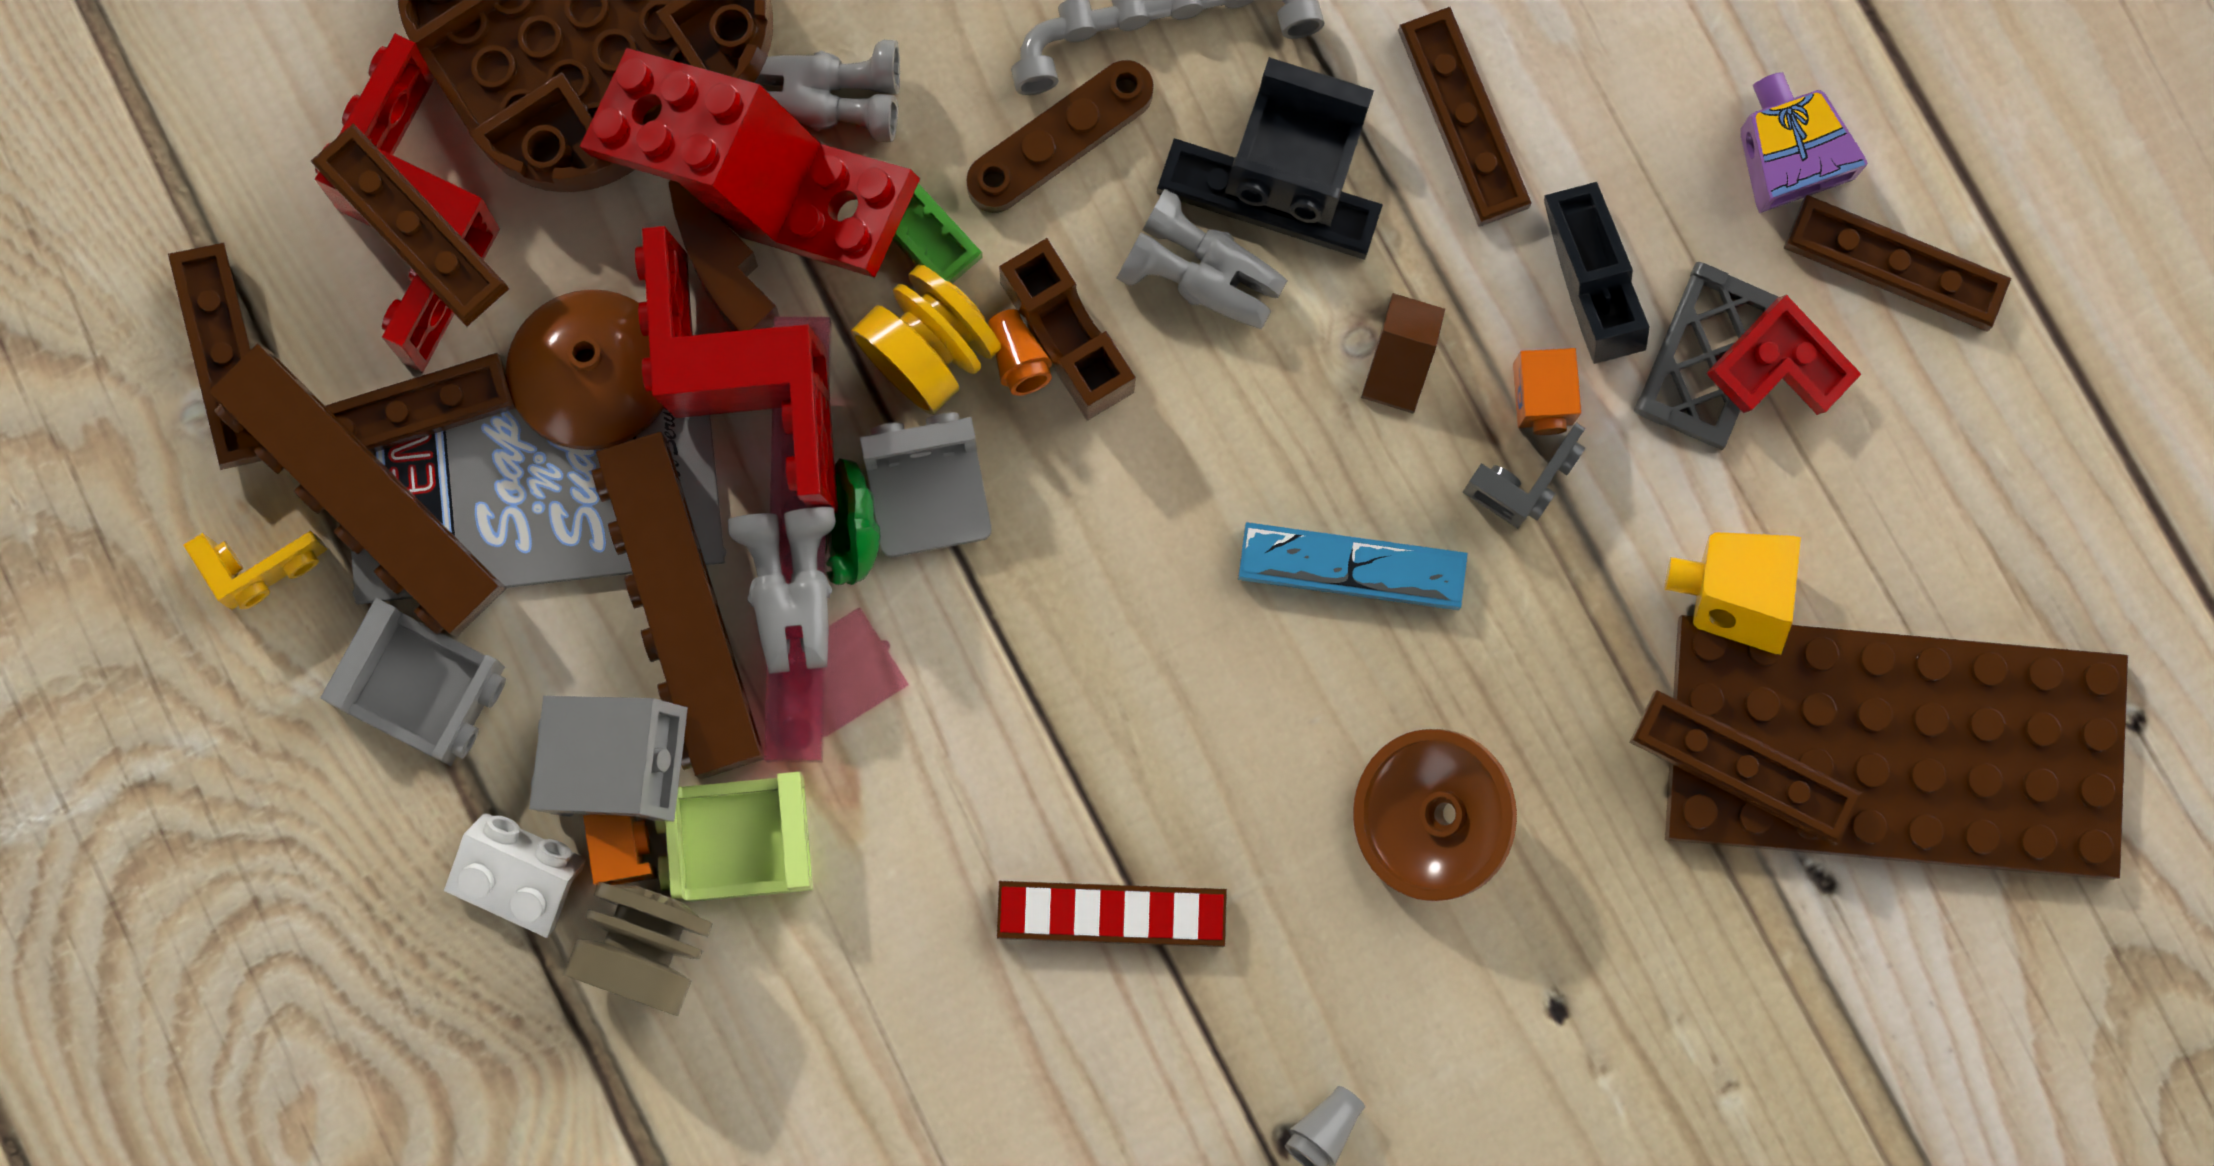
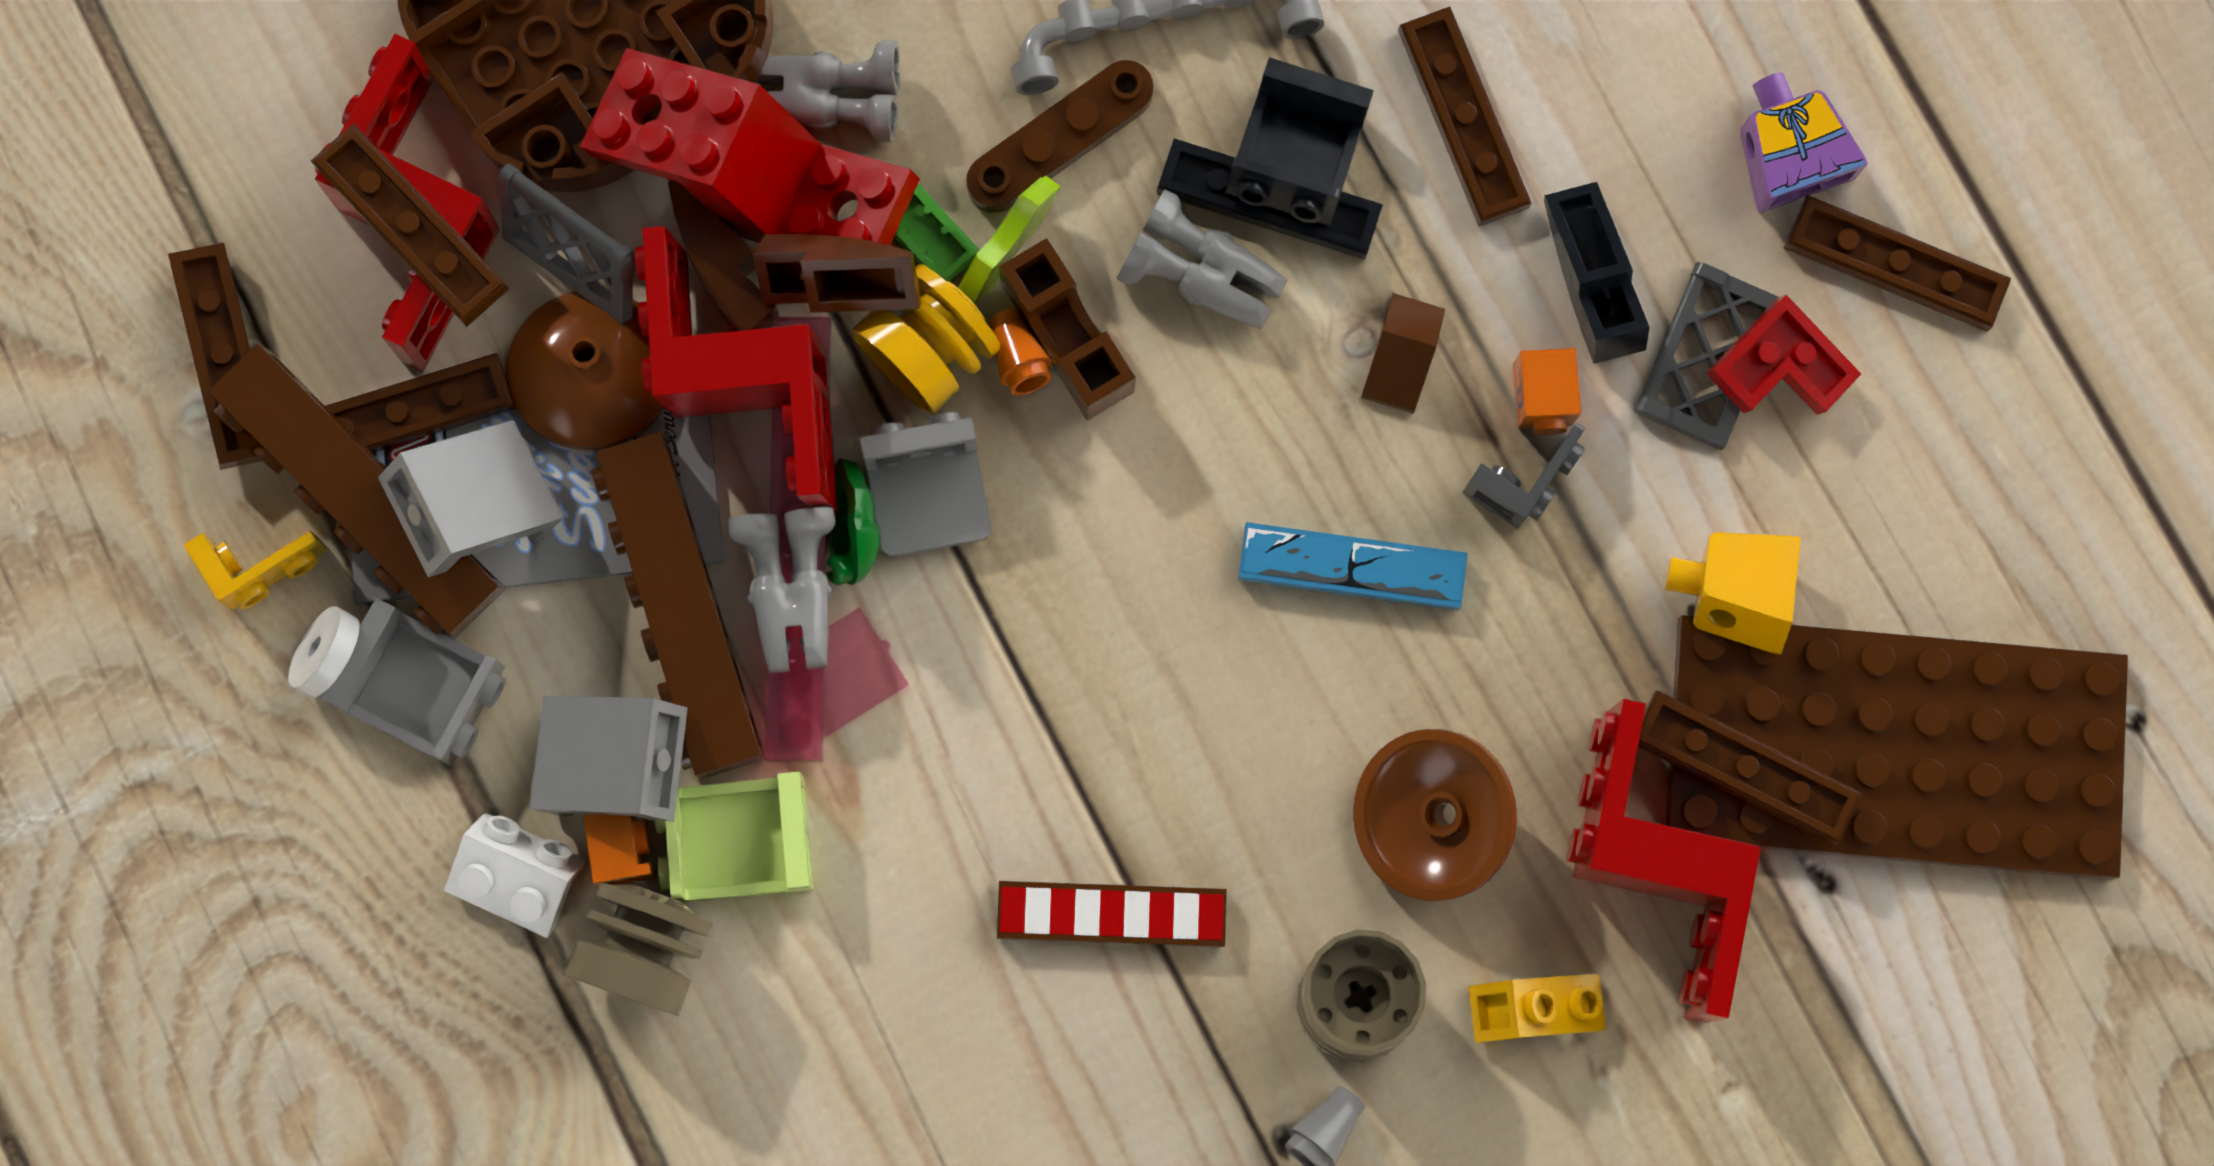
none -> white piece [288,606,360,698]
none -> light grey panel [378,420,564,577]
none -> dark grey window [498,164,636,325]
none -> reddish brown slope [753,234,922,313]
none -> lime tile [958,175,1061,305]
none -> dark tan wheel [1296,929,1426,1063]
none -> yellow bracket [1468,974,1606,1043]
none -> red bracket [1567,699,1761,1023]

